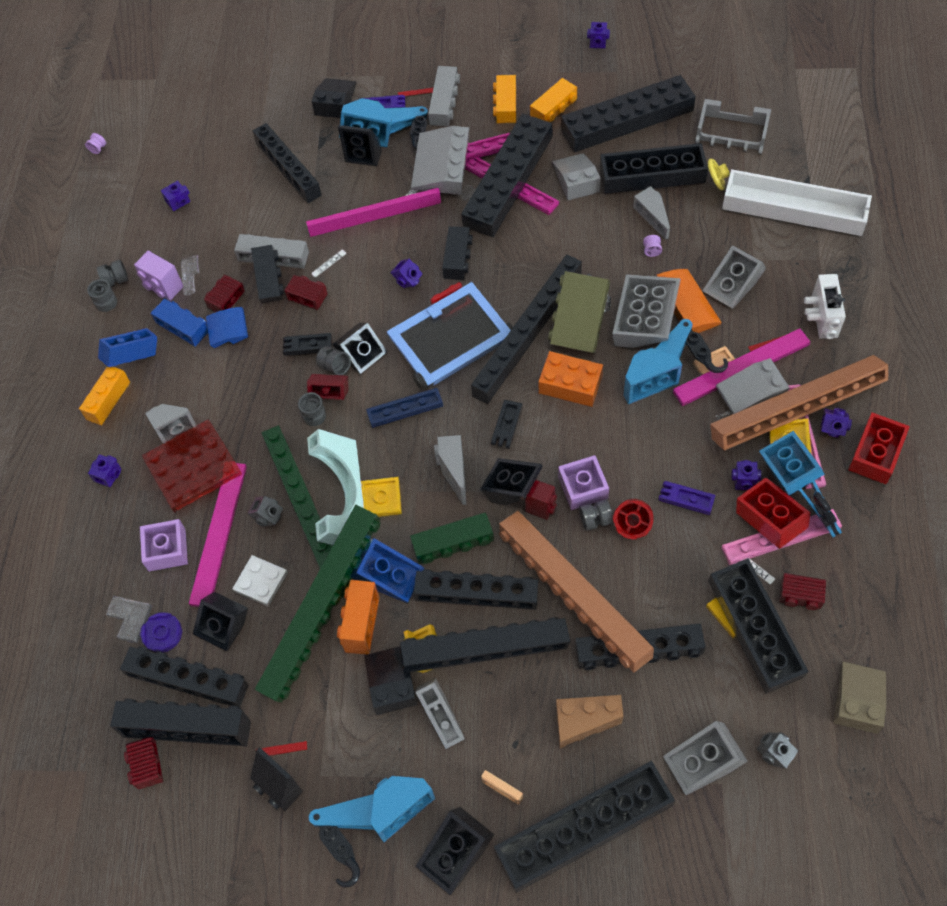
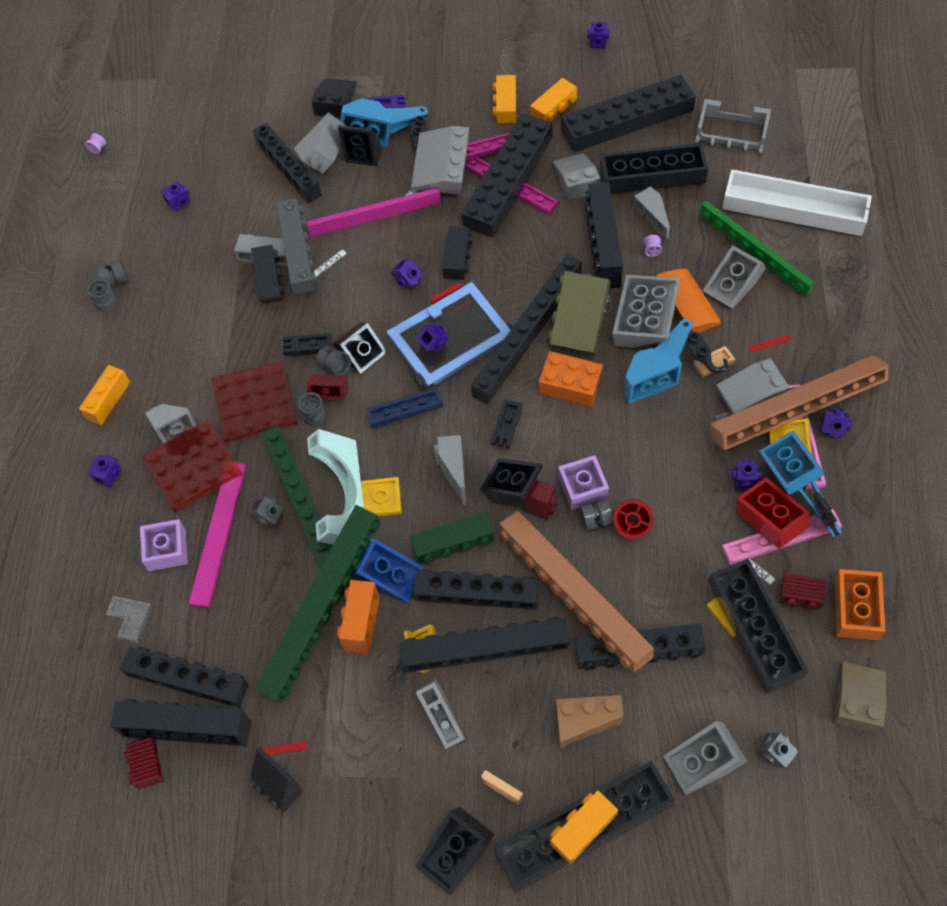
blue brick [98,328,157,367] -> none
lavender brick [134,251,184,301] -> none
dark purple tile [140,613,182,653] -> none
blue brick [151,298,208,347] -> none
clear tile [181,255,199,295] -> none
black slope [193,591,248,651] -> none
dark red brick [204,274,245,312] -> none
blue slope [206,307,248,348] -> none
white plate [232,555,288,607] -> none
dark red brick [285,275,328,310] -> none
dark azure slope [309,776,435,888] -> none
black slope [364,646,418,715] -> none
red sticker [398,88,433,96] -> none
light grey brick [428,66,460,126] -> none
dark purple hinge [658,481,716,515] -> none
dark pink tile [673,328,811,406] -> none
light yellow piece [708,158,730,191] -> none
white piece [804,274,846,339] -> none
red brick [848,412,910,484] -> none
none -> clear red plate [212,360,298,443]
none -> dark grey piece [276,198,317,294]
none -> light grey slope [294,113,347,174]
none -> dark purple brick [416,324,450,351]
none -> light orange brick [550,790,618,865]
none -> black brick [584,182,623,289]
none -> green plate [700,200,814,296]
none -> orange brick [834,569,885,640]

